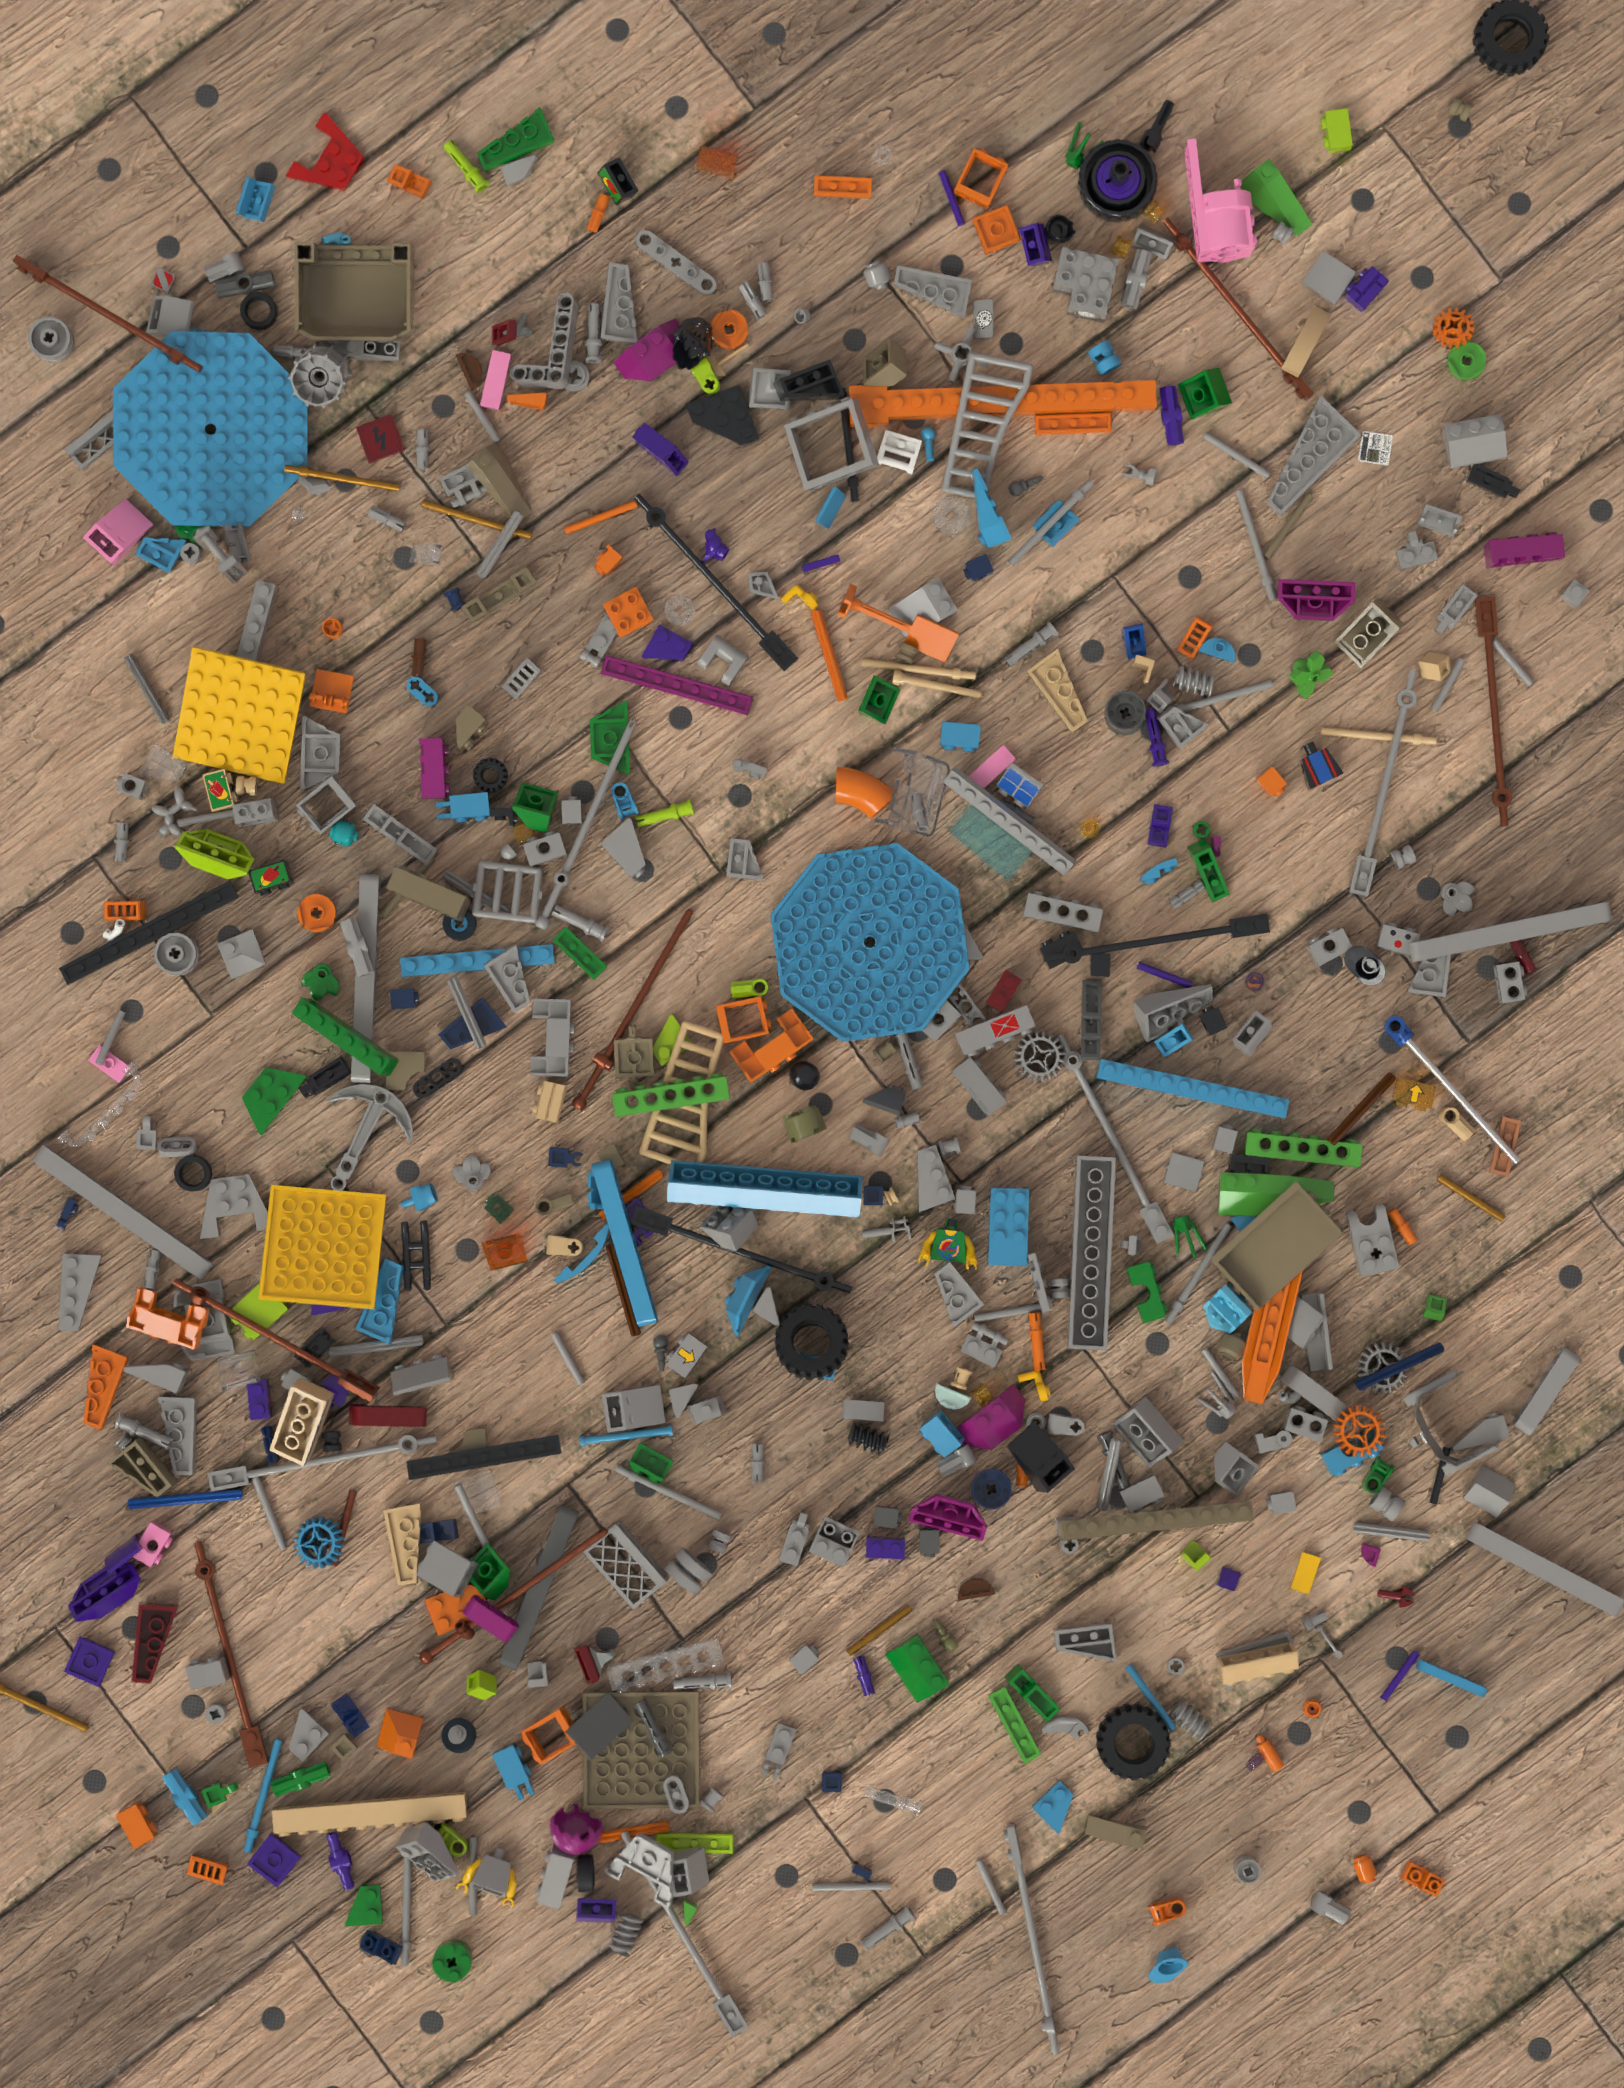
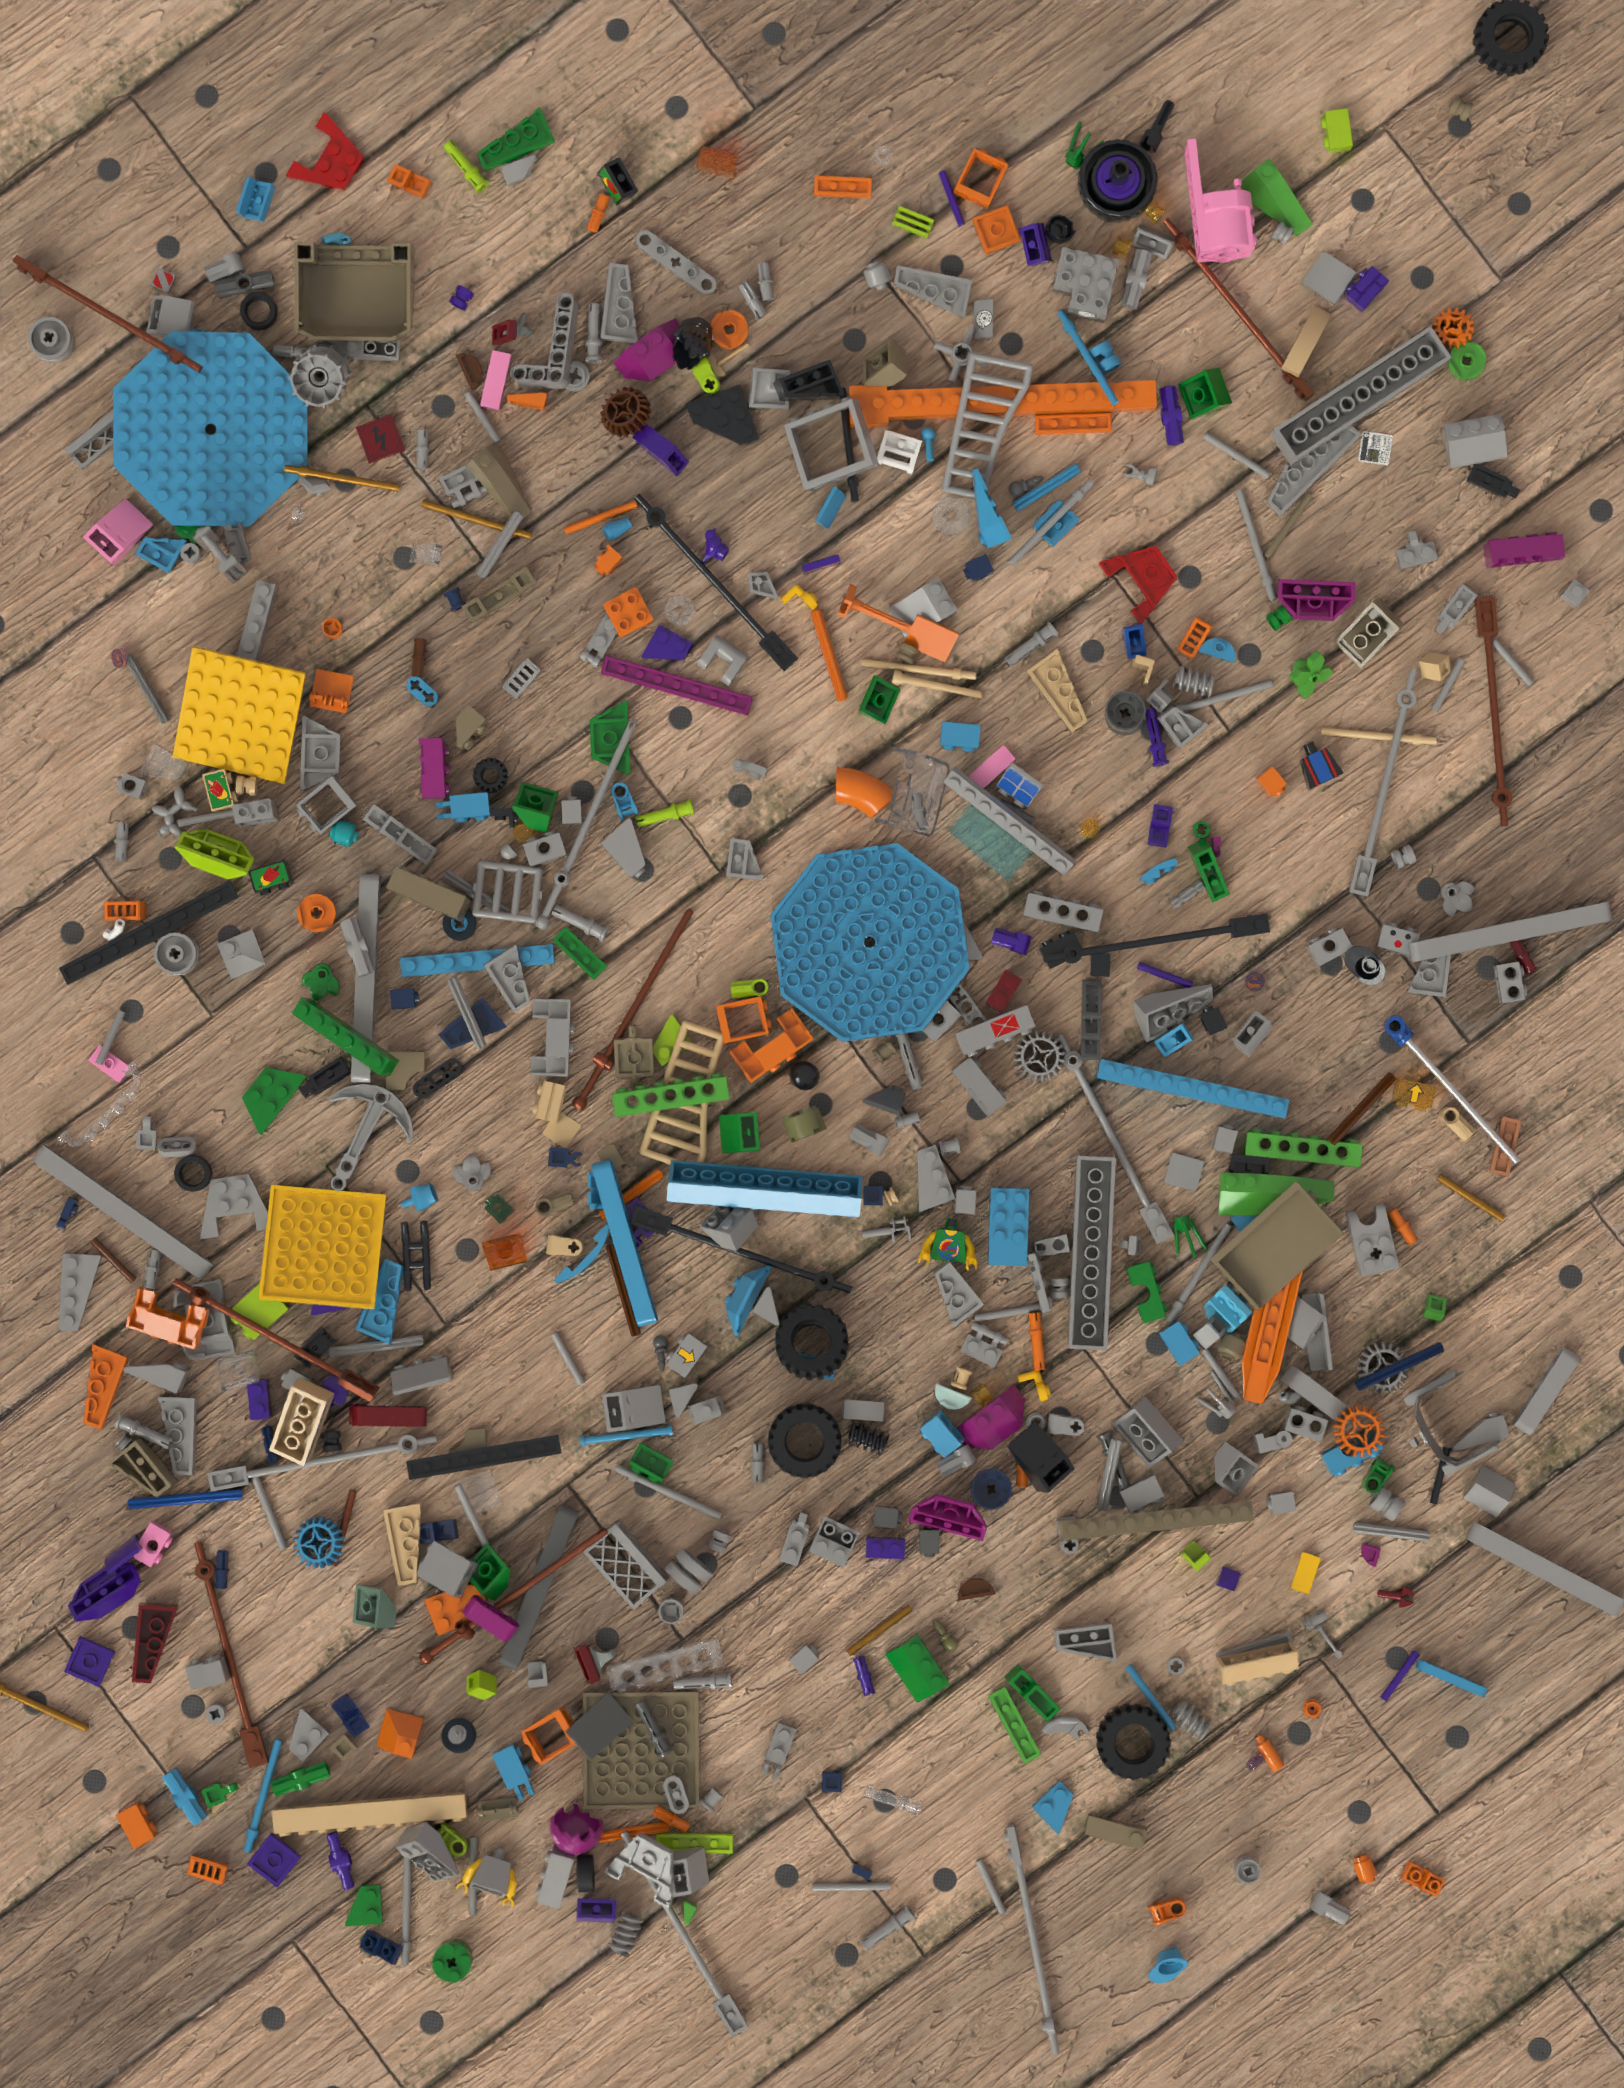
light grey axle [368,506,406,532] -> none
light grey hinge [794,308,811,324] -> none
light grey hinge [1417,504,1462,537] -> none
none -> reddish brown bar [91,1238,137,1283]
none -> tile [111,648,128,668]
none -> dark blue axle [214,1550,230,1589]
none -> sand green slope [353,1584,397,1628]
none -> dark purple wheel [449,285,475,311]
none -> dark tan hinge [477,1797,518,1821]
none -> tan sticker [542,1112,581,1148]
none -> reddish brown gear [600,387,652,438]
none -> dark azure cone [602,517,632,541]
none -> orange axle [653,1806,689,1833]
none -> light grey wheel [658,1596,684,1624]
none -> green slope [719,1112,760,1154]
none -> black tyre [768,1403,841,1478]
none -> lime tile [892,206,934,239]
none -> dark purple piece [991,928,1032,955]
none -> dark azure axle [1013,464,1081,511]
none -> light grey leg [1033,1233,1071,1257]
none -> dark azure bar [1057,310,1119,406]
none -> red wing [1098,546,1178,624]
none -> dark azure brick [1158,1320,1200,1366]
none -> light grey brick [1193,1315,1227,1349]
none -> green wheel [1266,605,1292,631]
none -> light grey brick [1270,326,1452,465]

